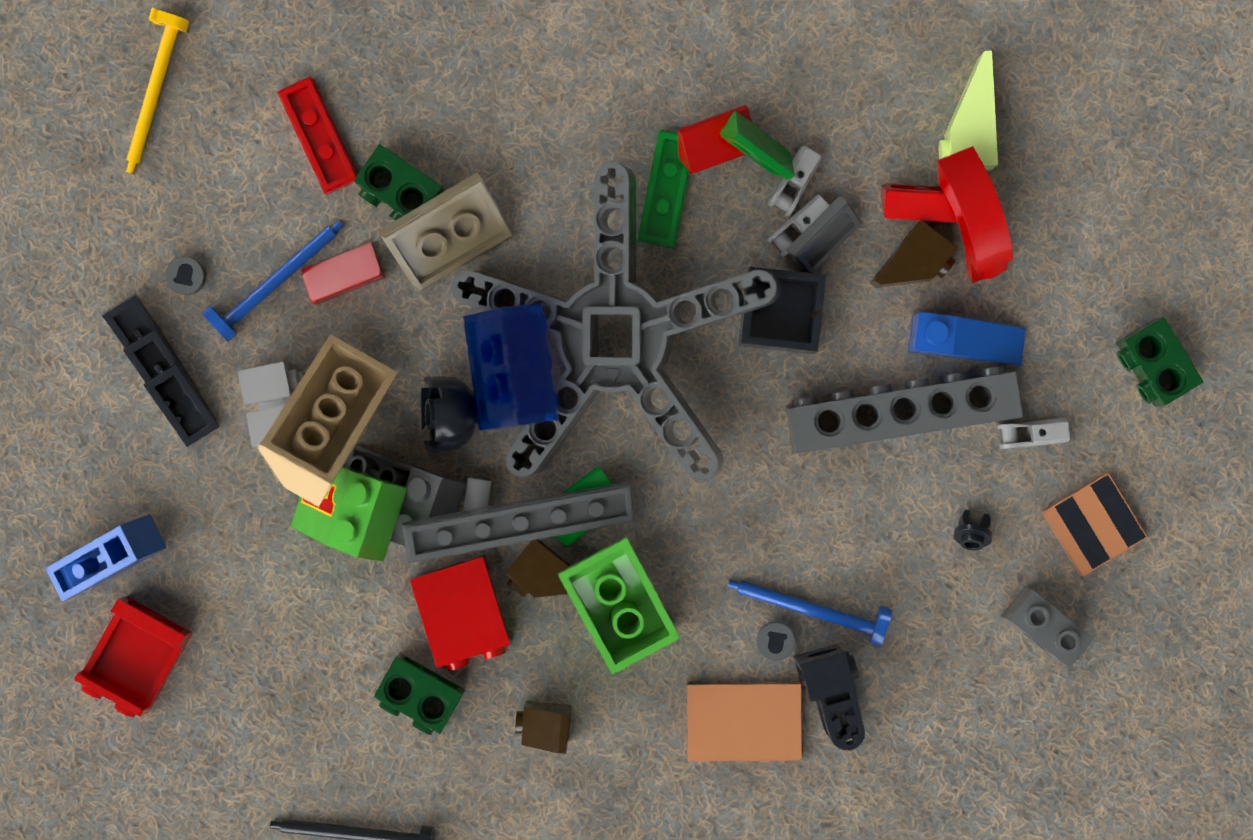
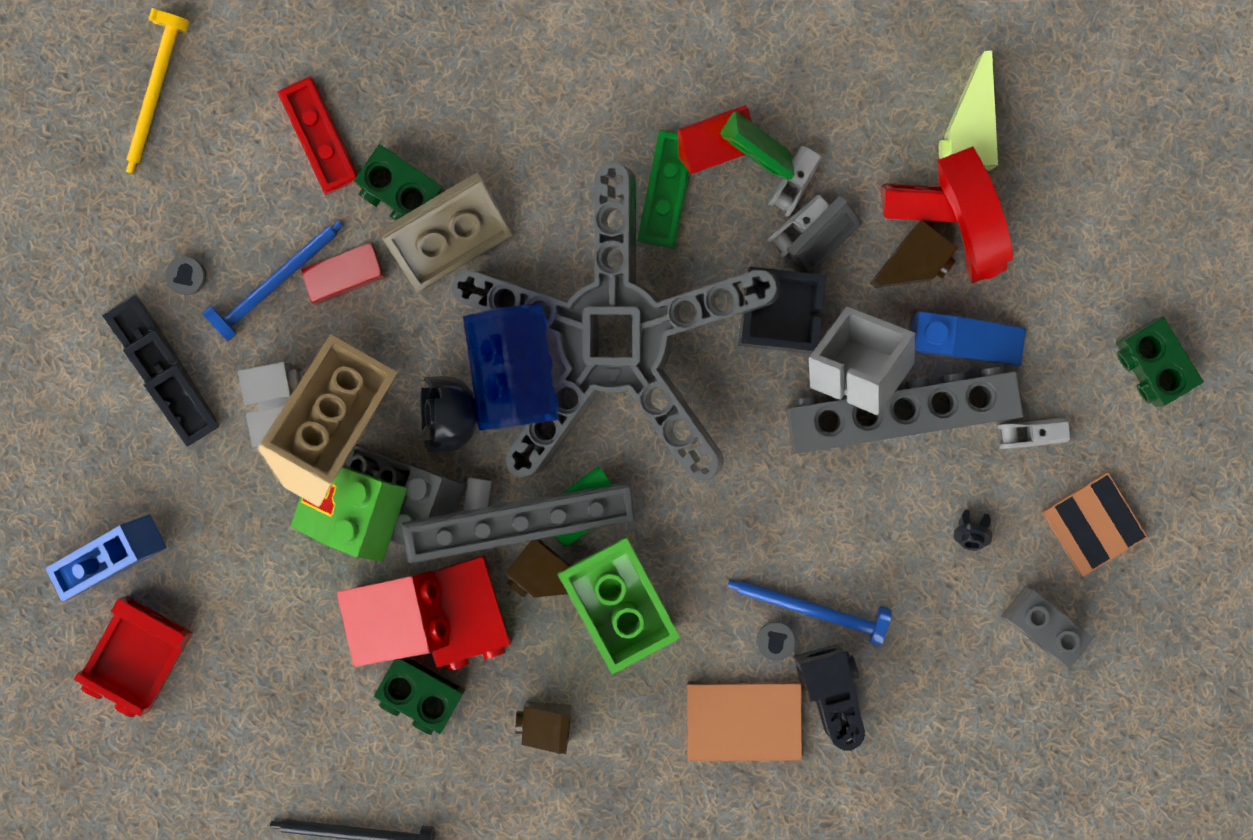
none -> panel [337,571,449,667]
none -> light grey piece [809,306,915,415]

